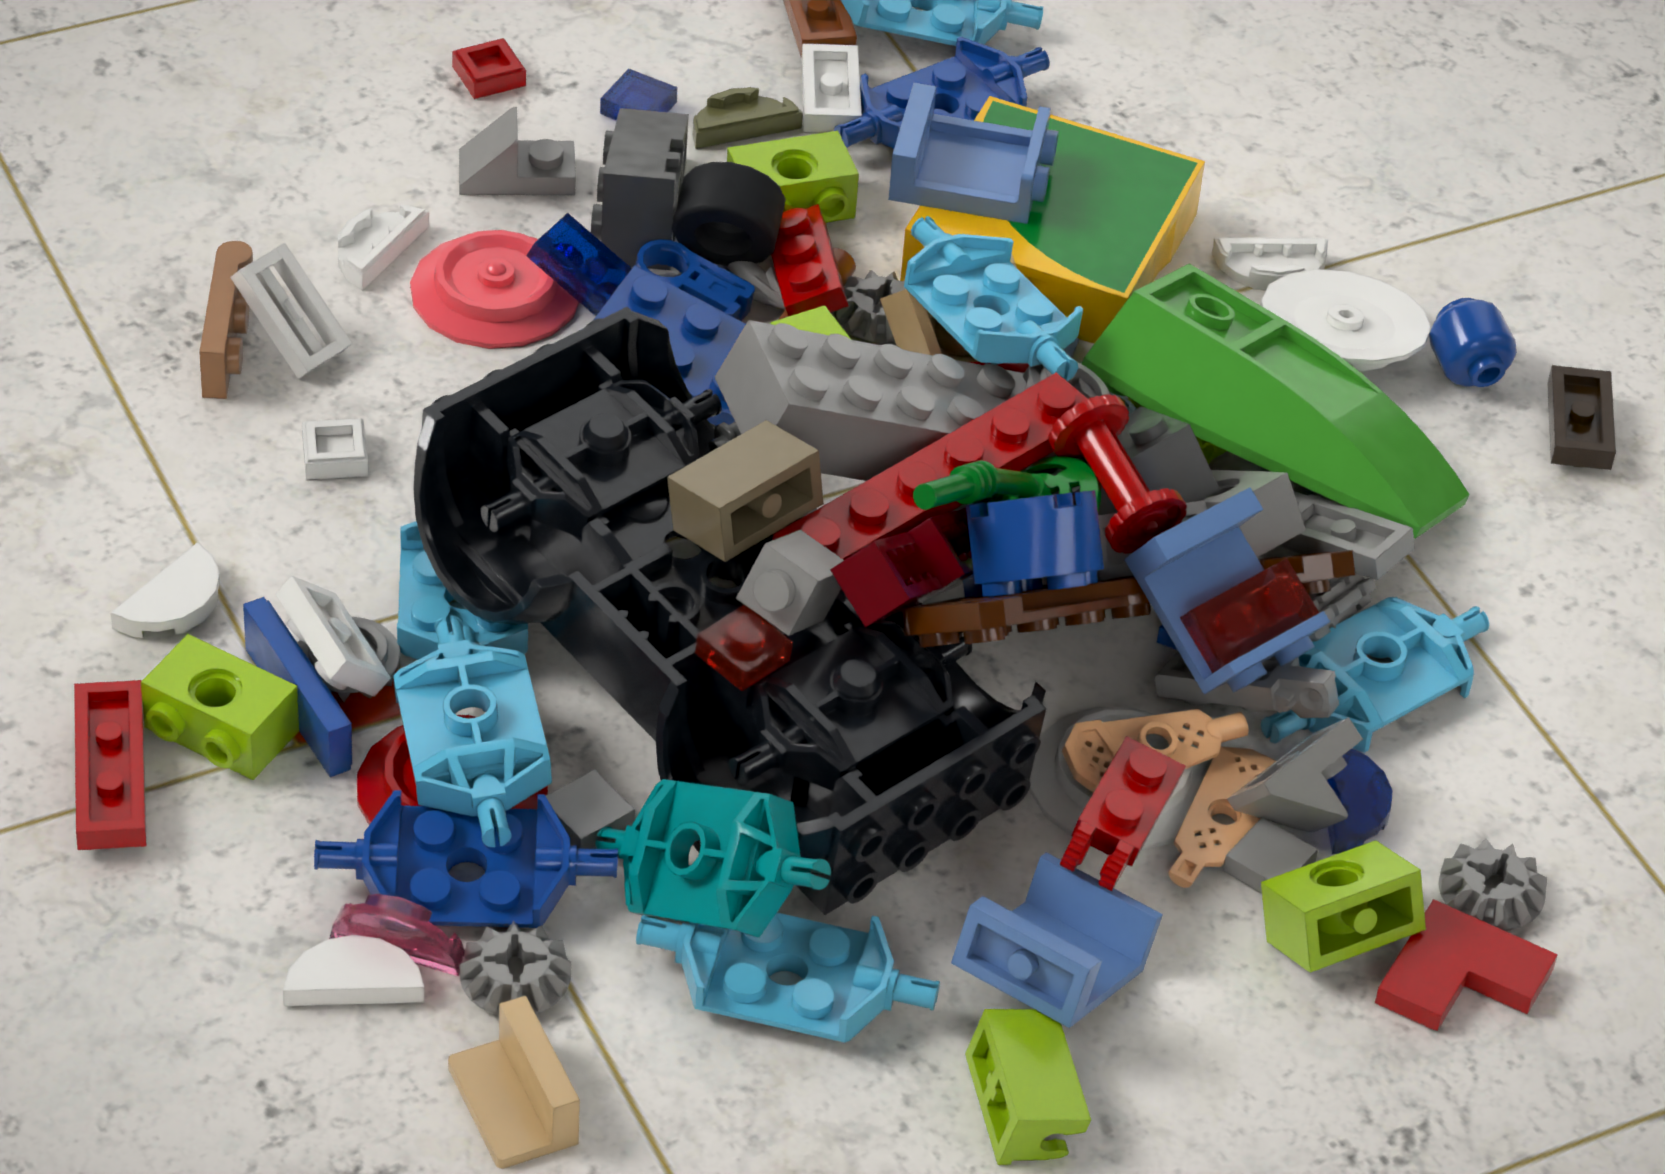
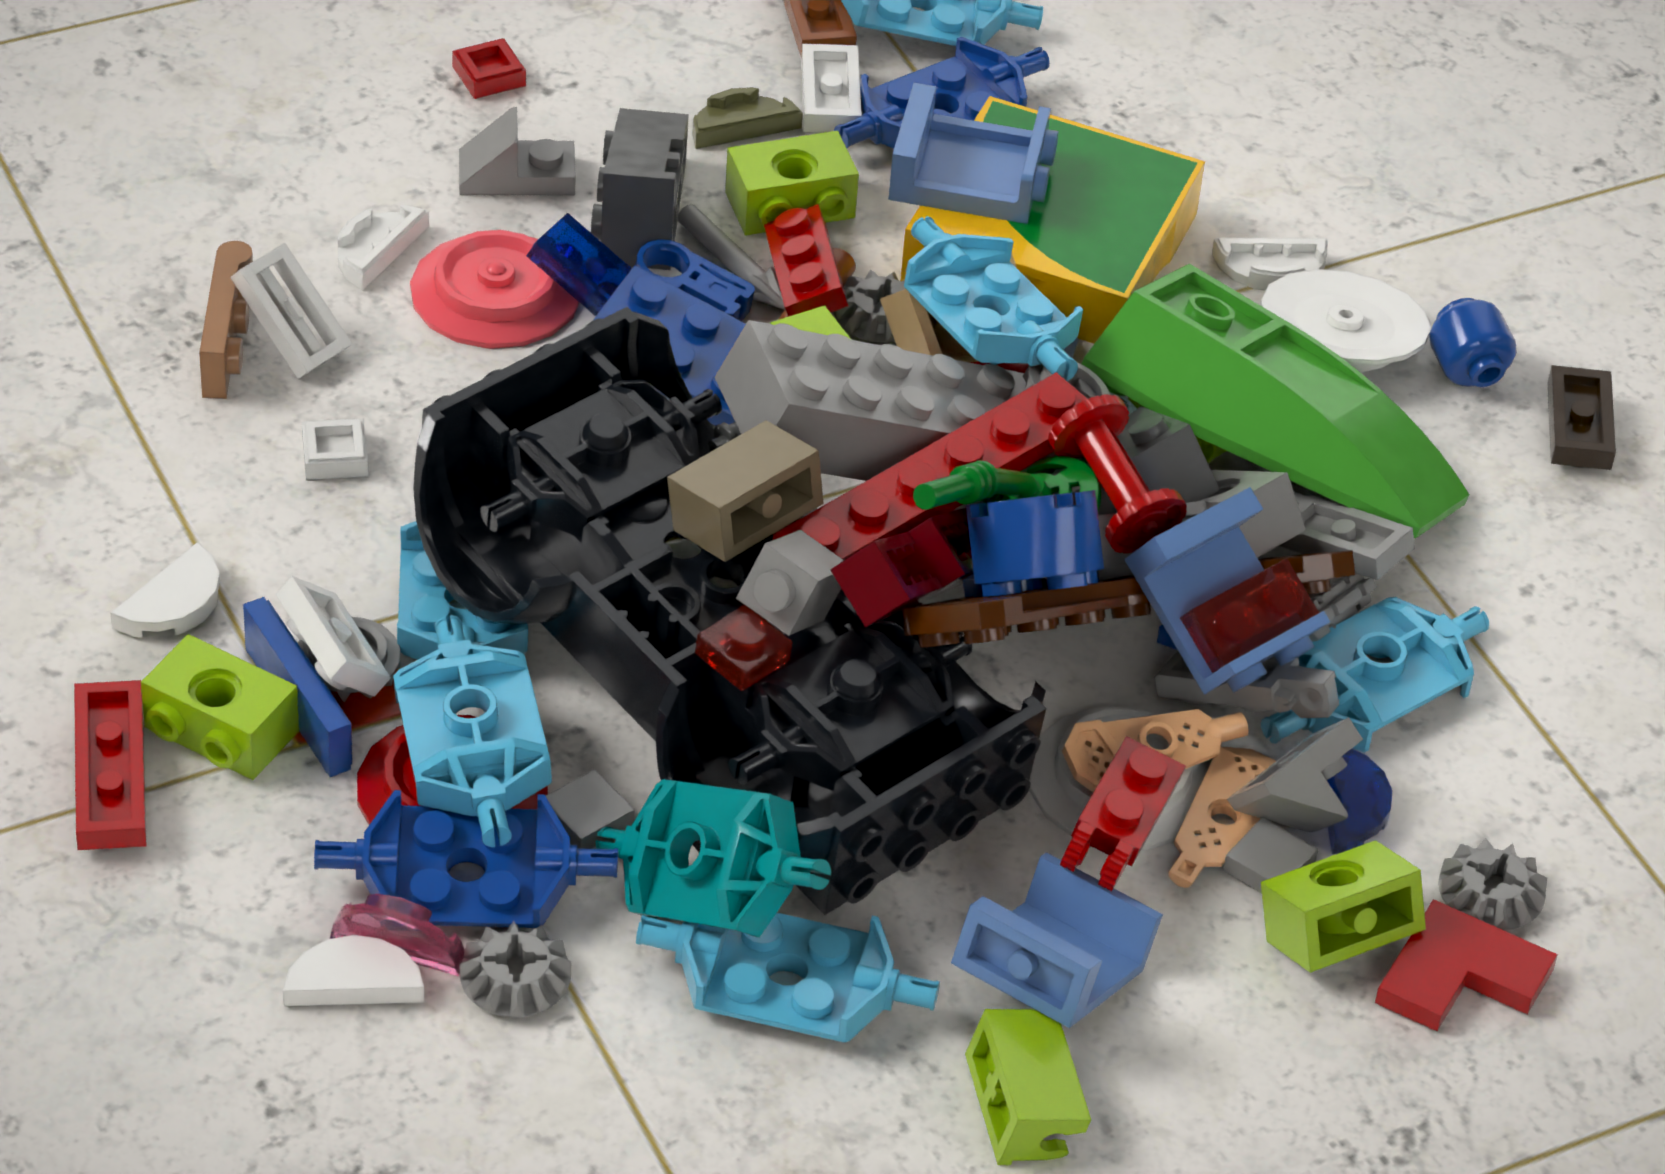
tan panel [448,996,580,1169] -> none
clear blue tile [600,68,678,120] -> none
black tyre [672,162,786,266] -> none

